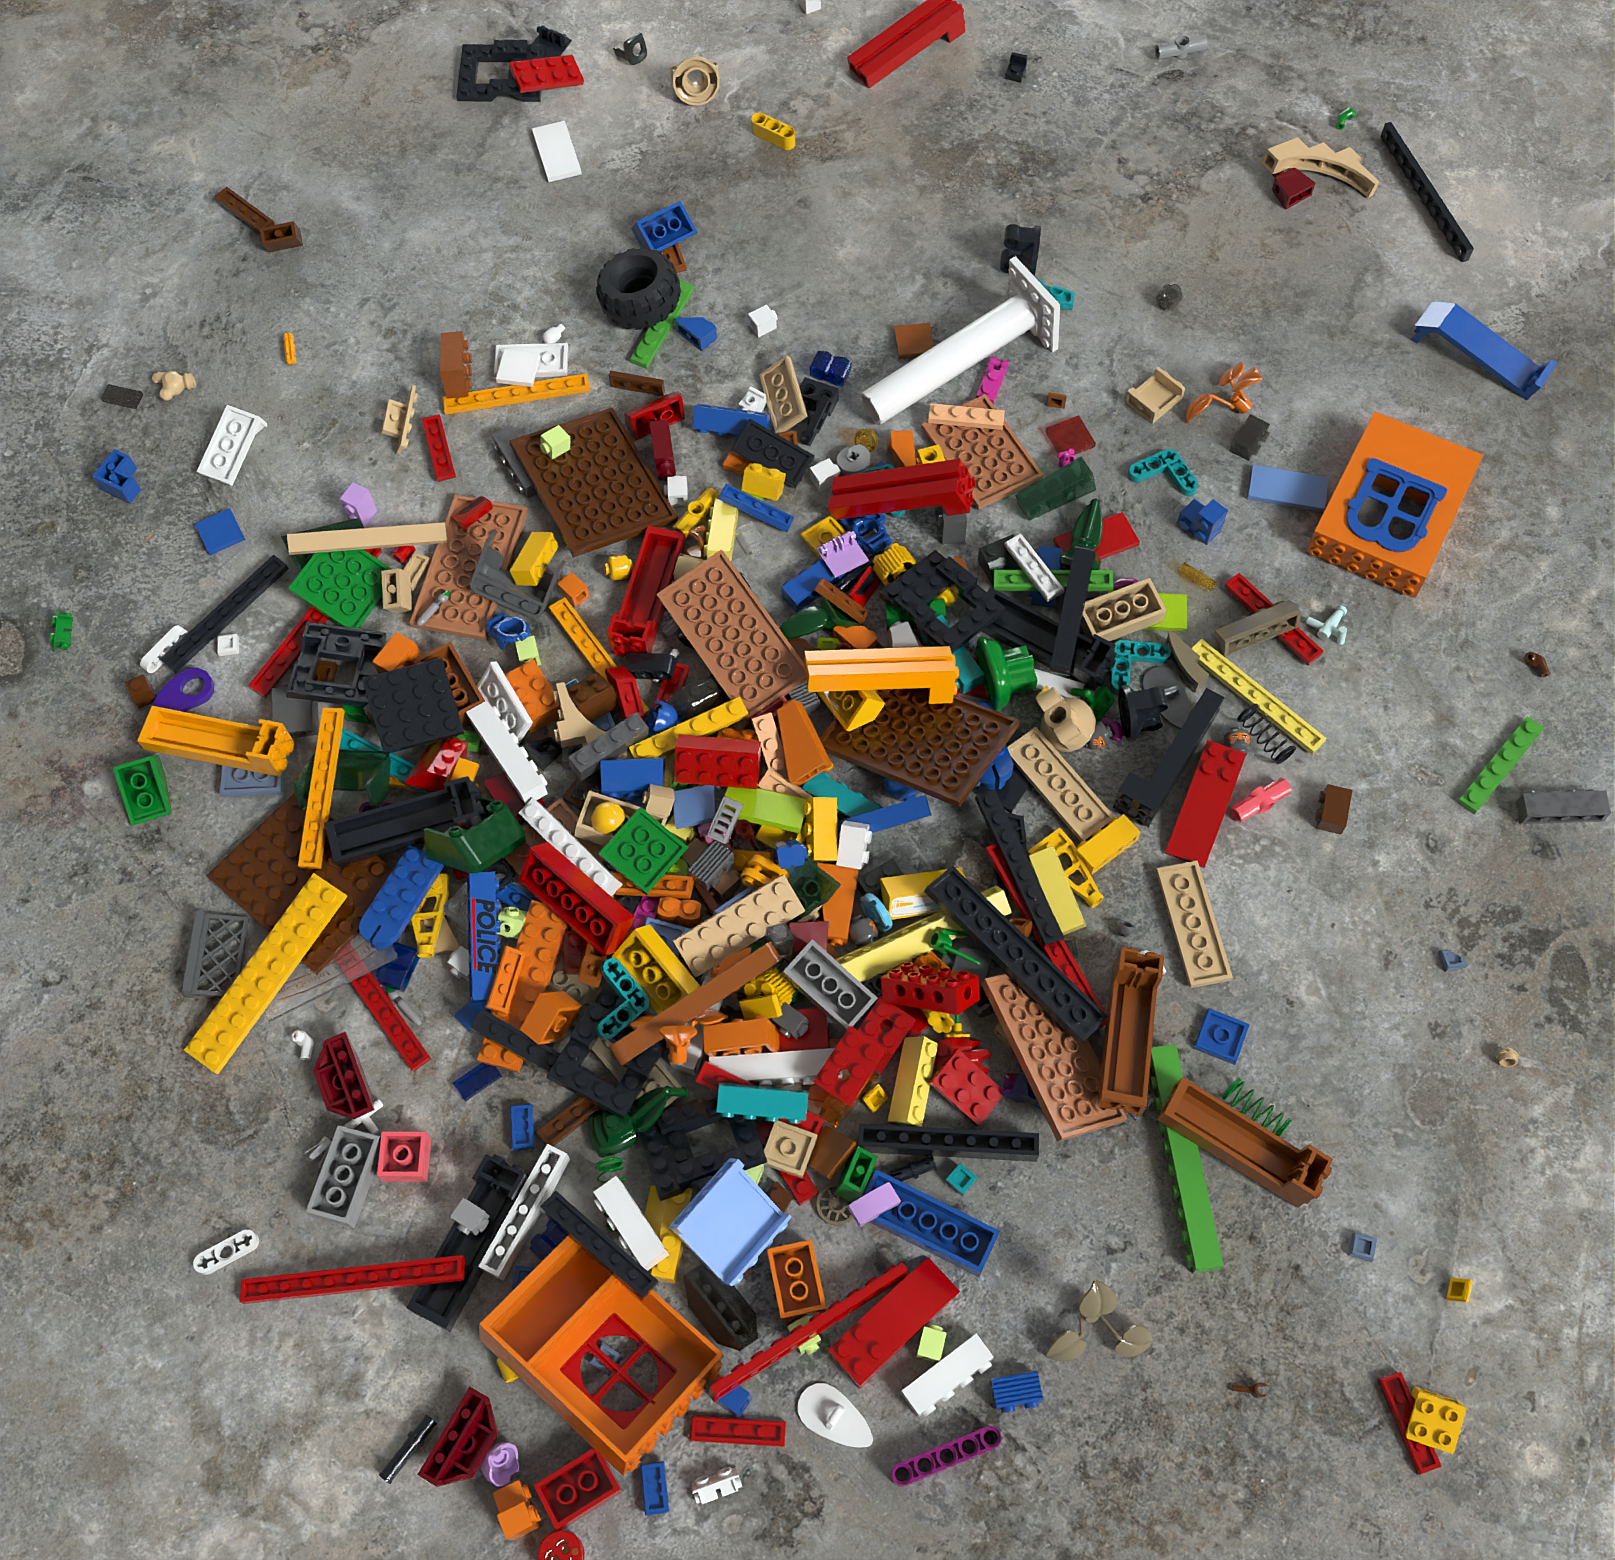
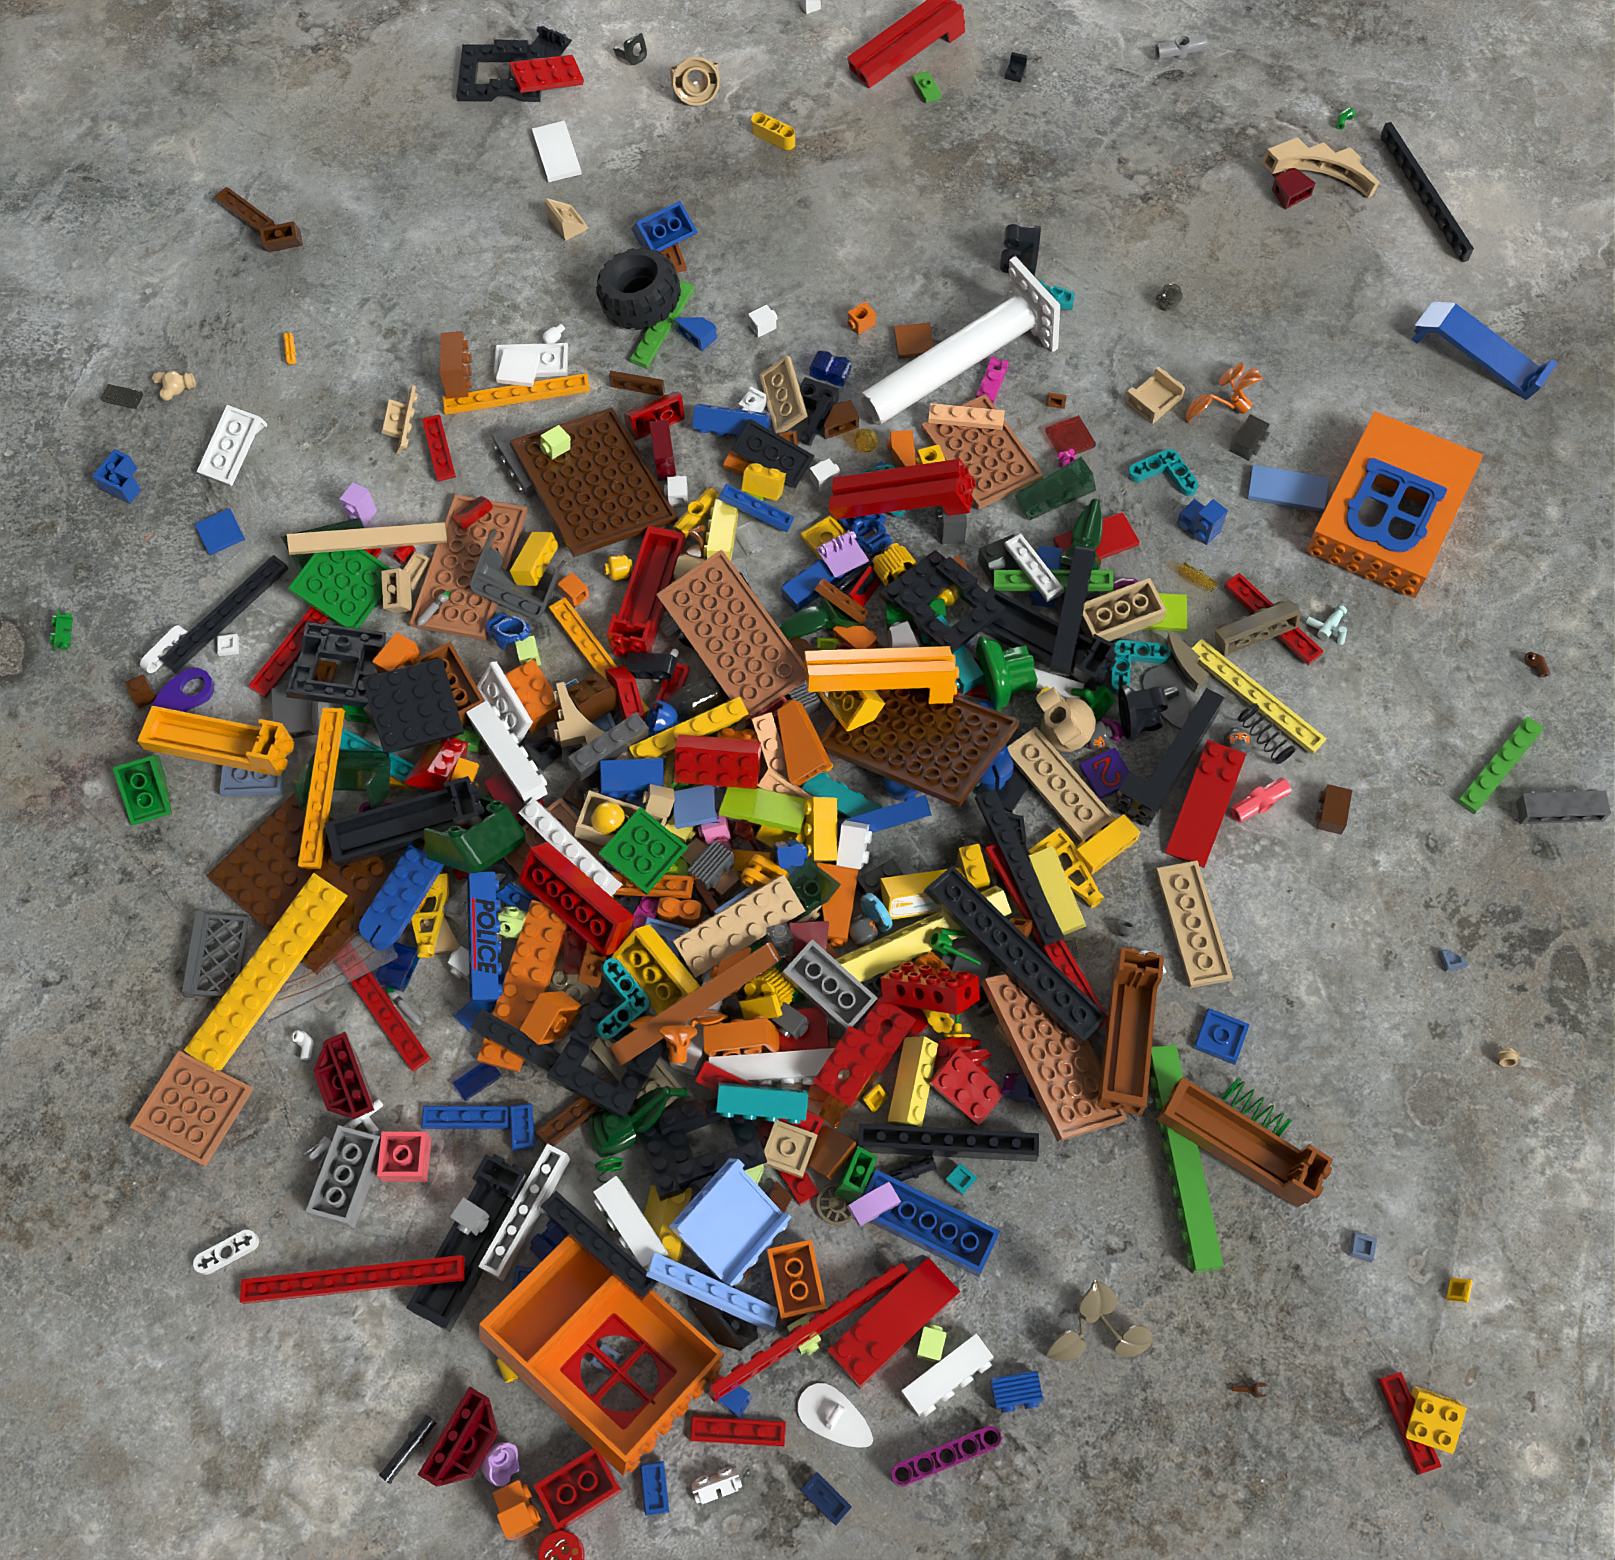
orange tile [485,946,526,1015] -> none
light grey slope [707,796,744,844] -> none
light grey piece [837,444,870,476] -> none
none -> nougat plate [129,1051,254,1167]
none -> blue tile [421,1106,511,1129]
none -> tan slope [545,198,589,241]
none -> light blue plate [646,1252,778,1332]
none -> dark blue plate [801,1472,852,1526]
none -> reddish brown slope [824,400,859,439]
none -> orange brick [847,302,876,335]
none -> bright green plate [913,71,942,103]
none -> yellow brick [958,844,990,892]
none -> dark purple tile [1079,748,1130,800]

